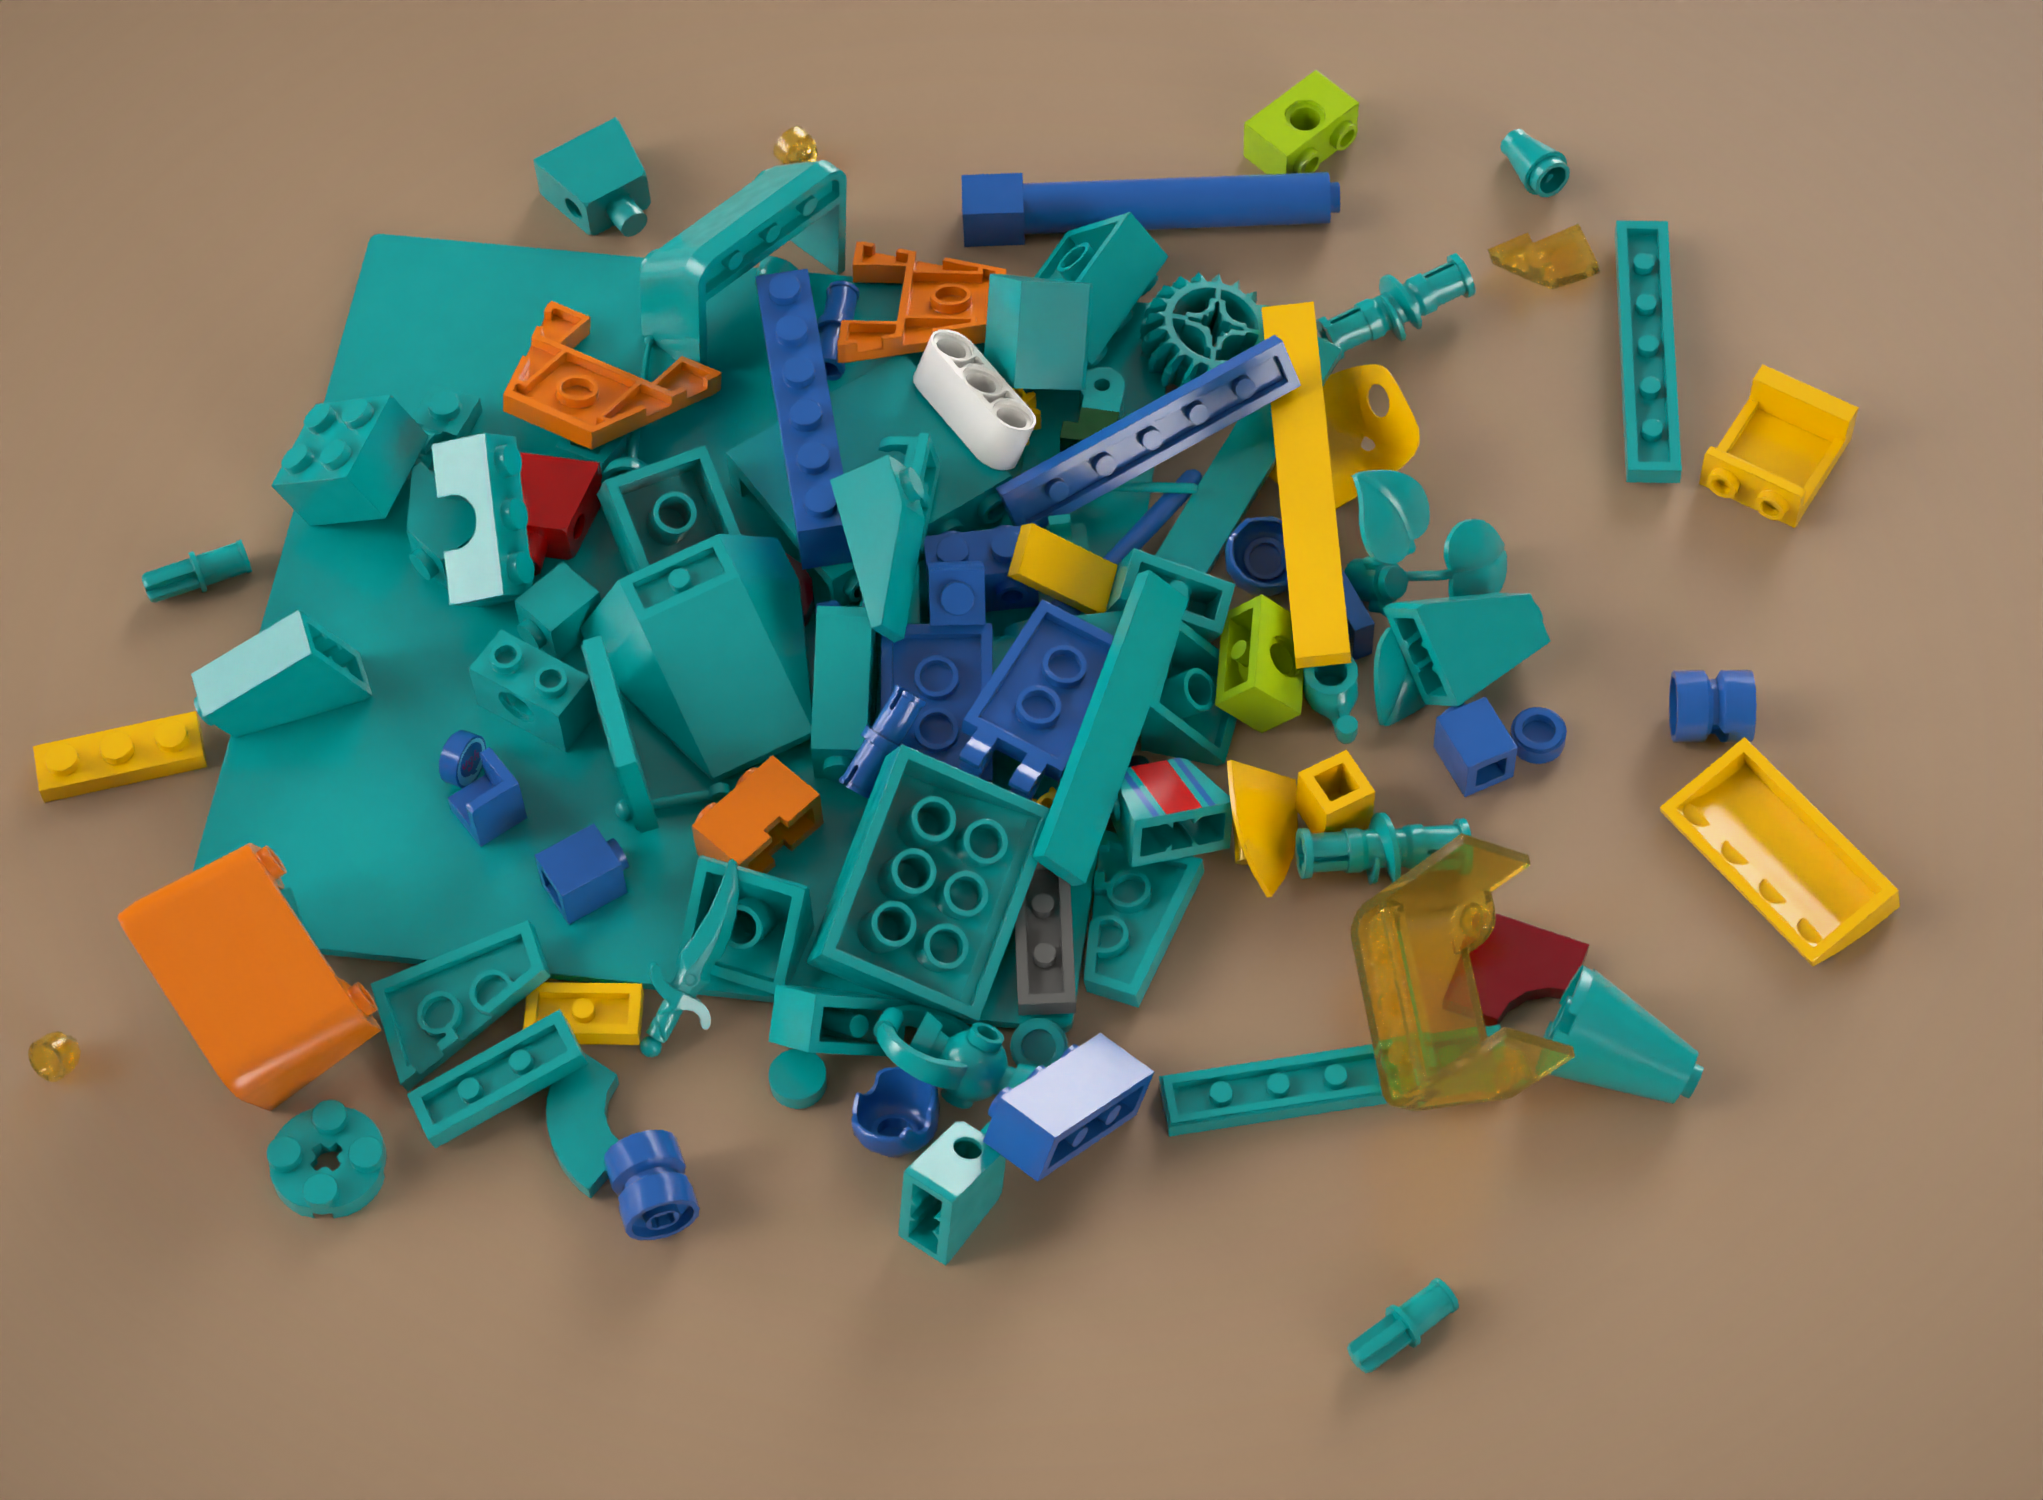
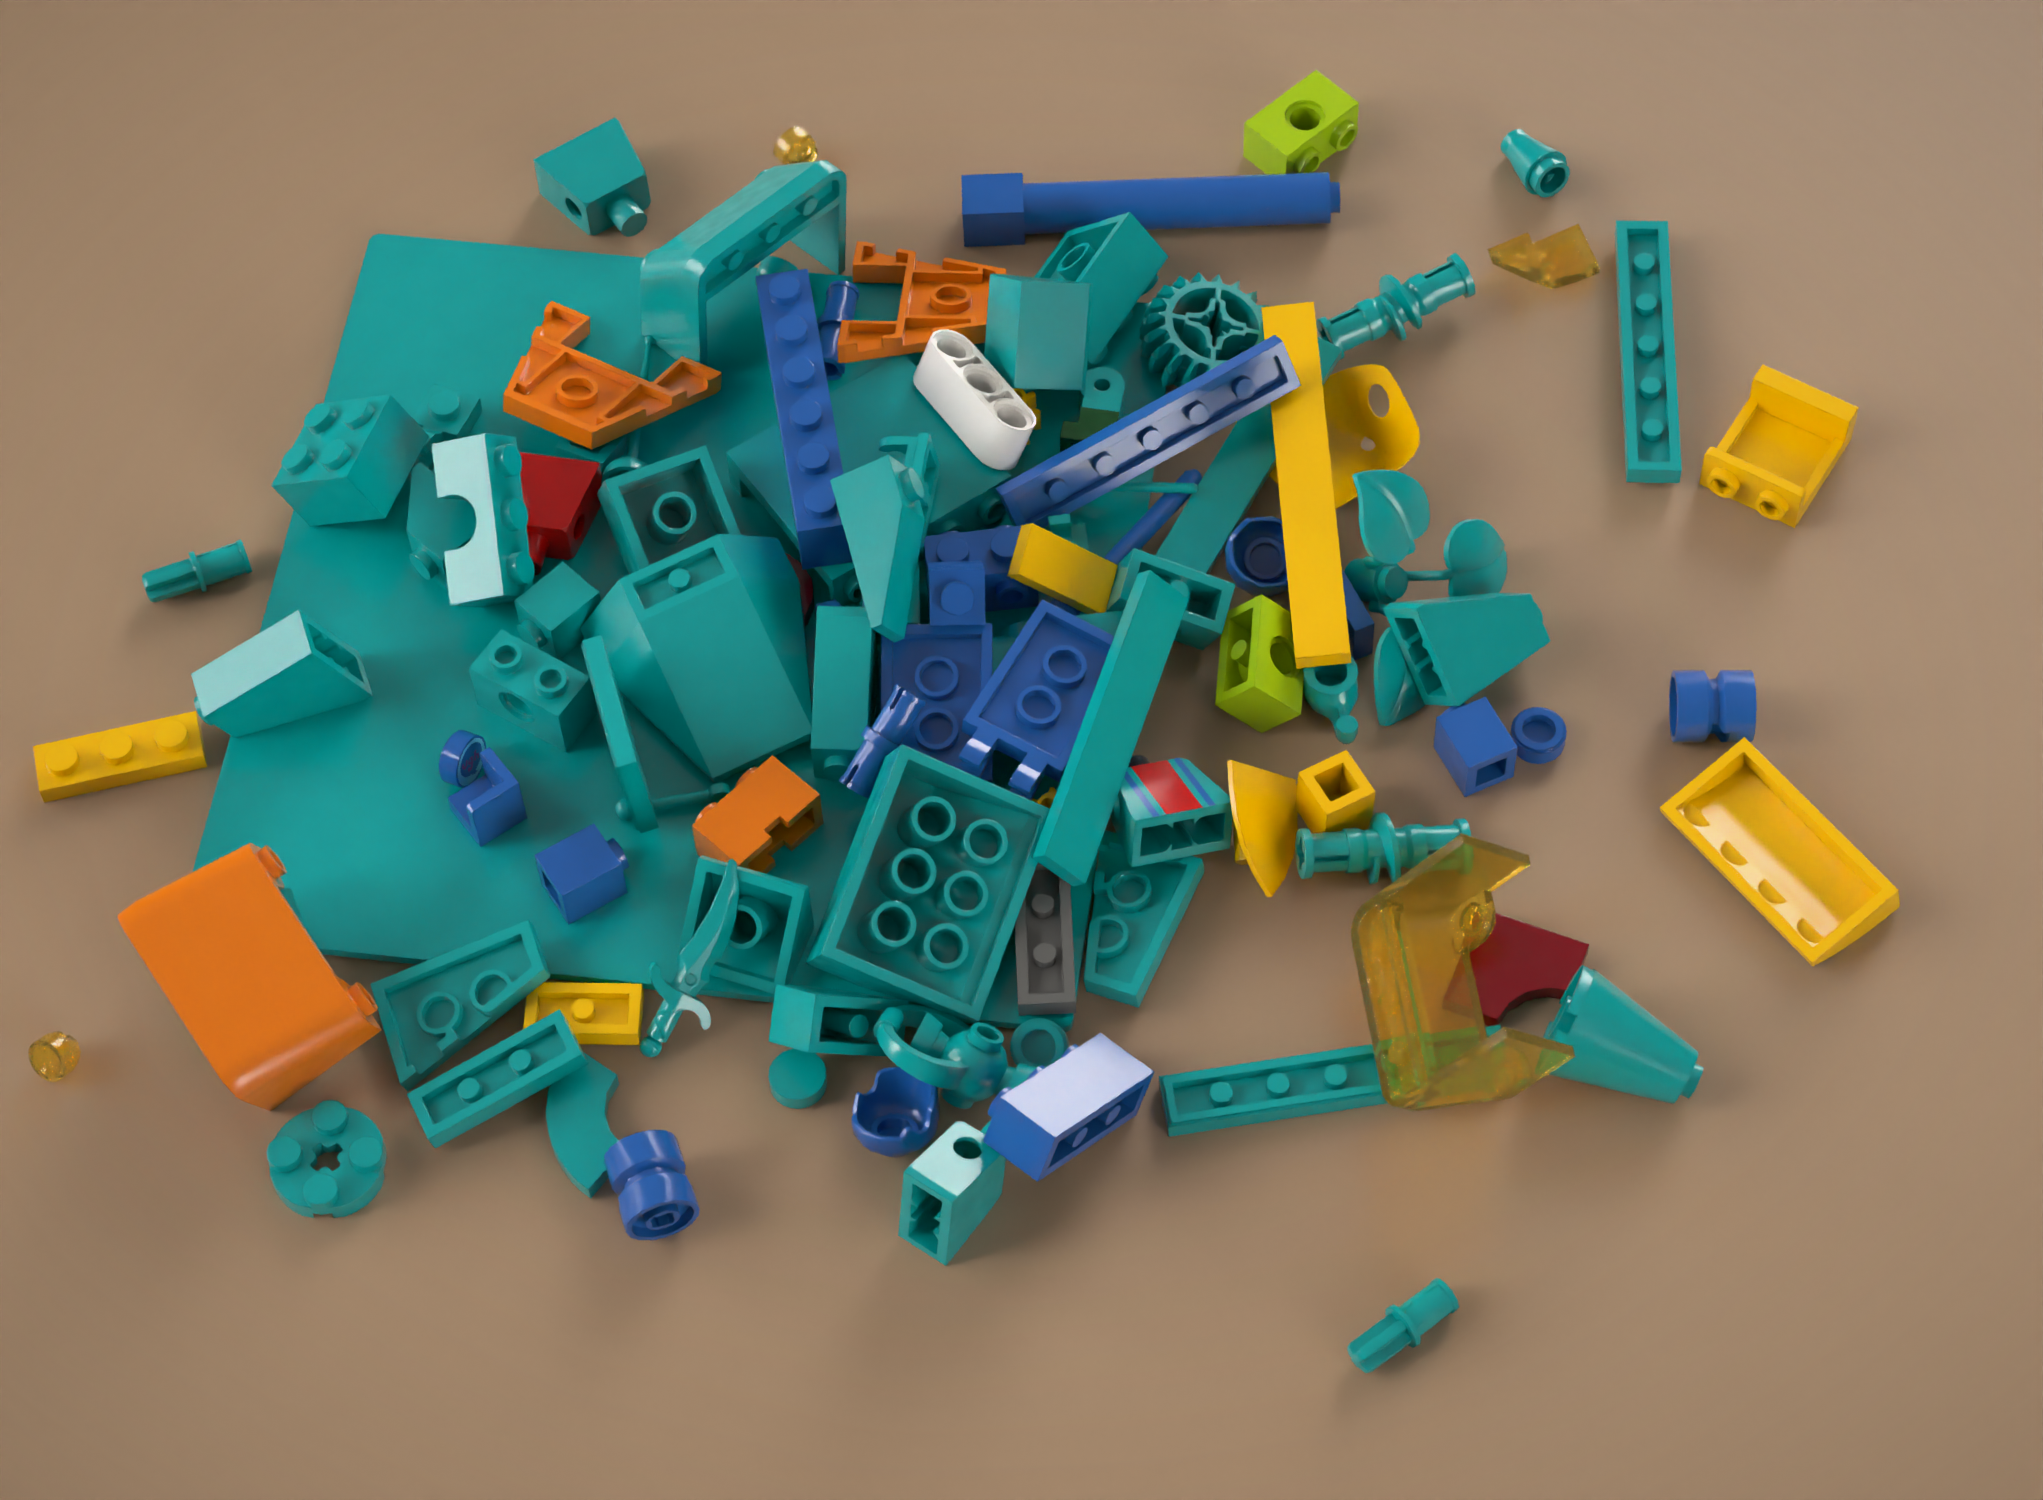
teal slope [1141,621,1237,766] -> none

